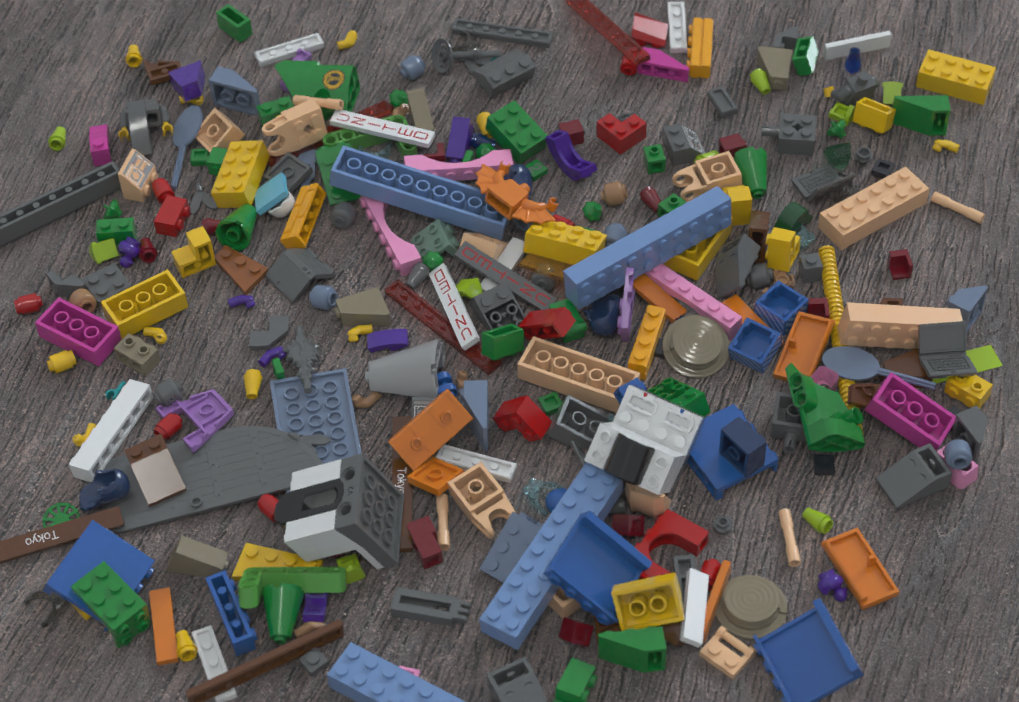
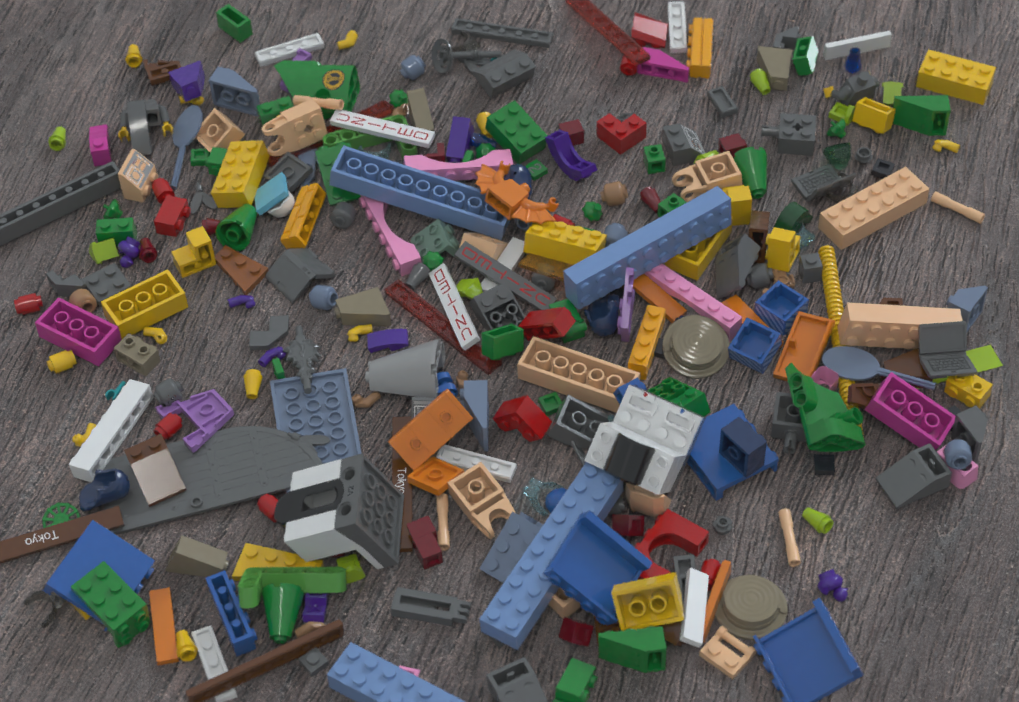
dark red panel [807,298,830,319] -> none
orange container [821,527,899,610] -> none
dark red panel [887,249,913,280] -> none

